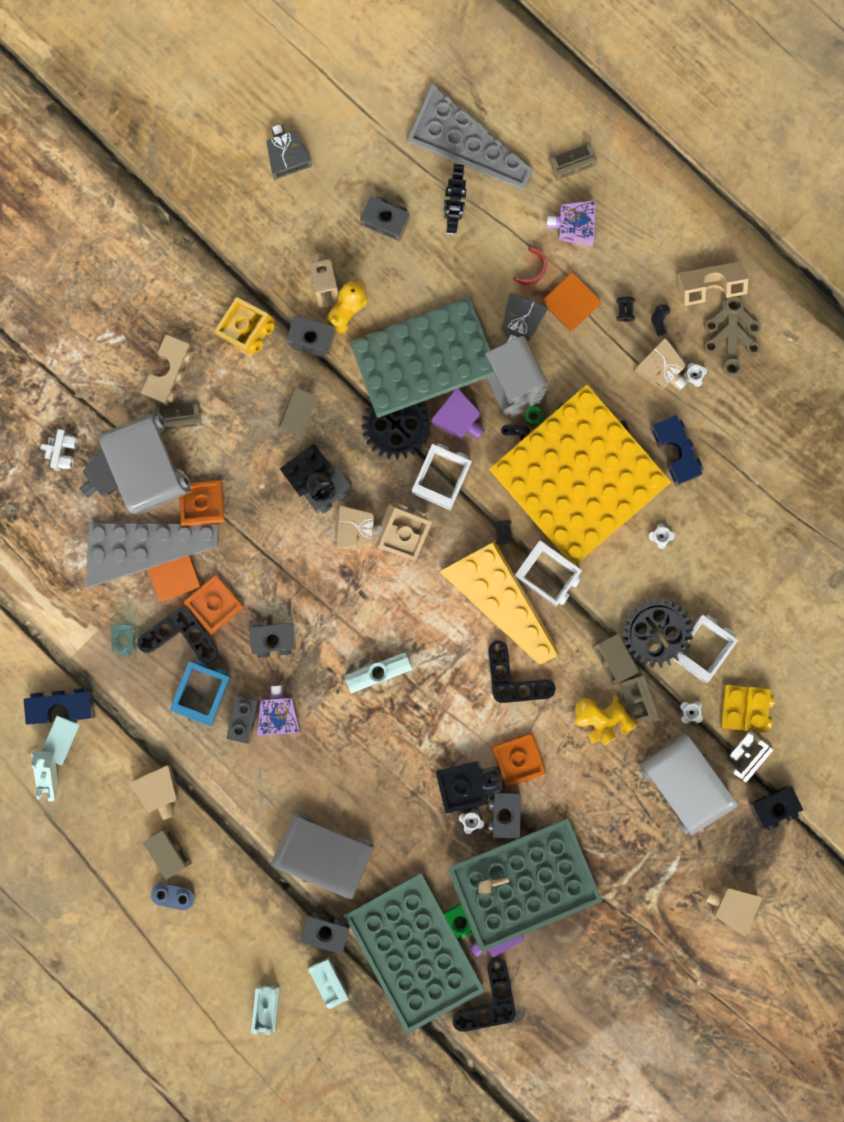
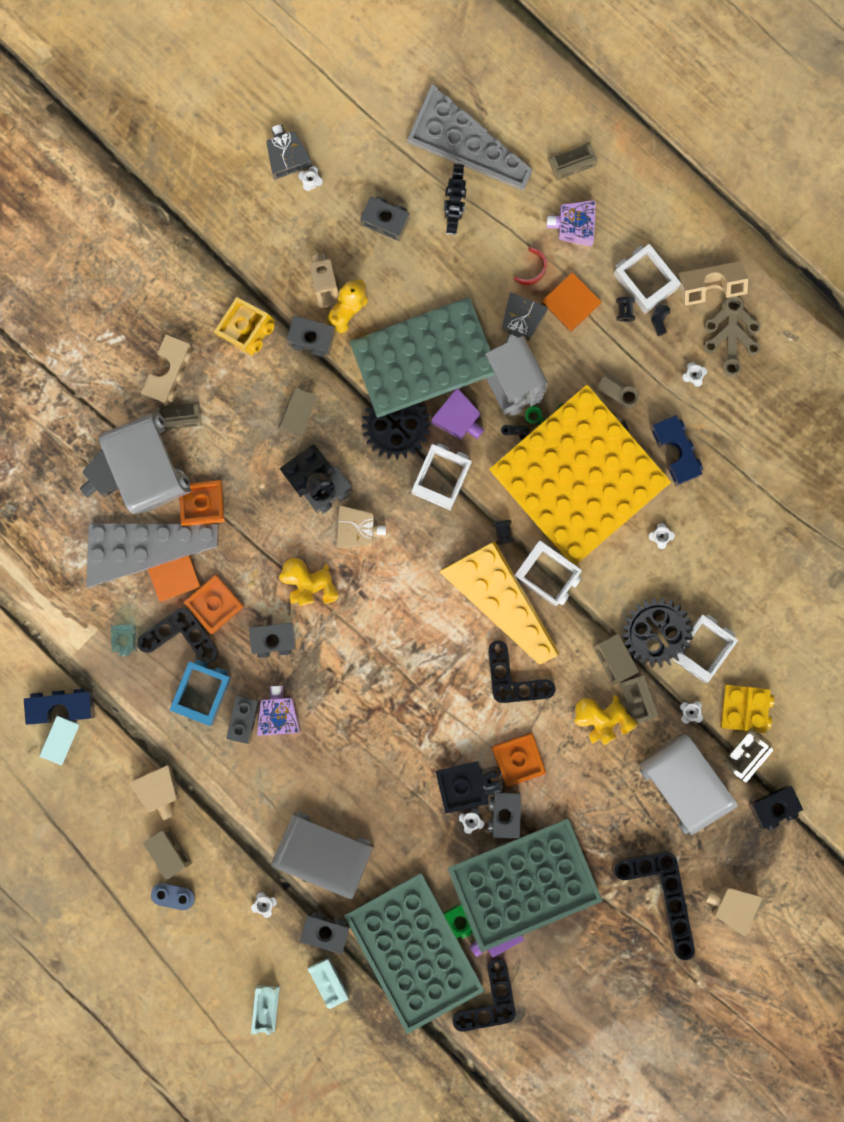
light aqua hinge [31,752,59,801] -> none
white hips [40,429,78,471] -> none
light aqua piece [345,653,412,693] -> none
tan plate [375,502,432,562] -> none
tan hand [479,877,509,894] -> none
tan torso [635,338,688,391] -> none
none -> white plate [251,892,277,918]
none -> yellow animal [279,557,339,607]
none -> white plate [298,167,323,191]
none -> dark tan piece [596,373,639,409]
none -> black beam [612,851,695,960]
none -> white window [614,244,681,314]

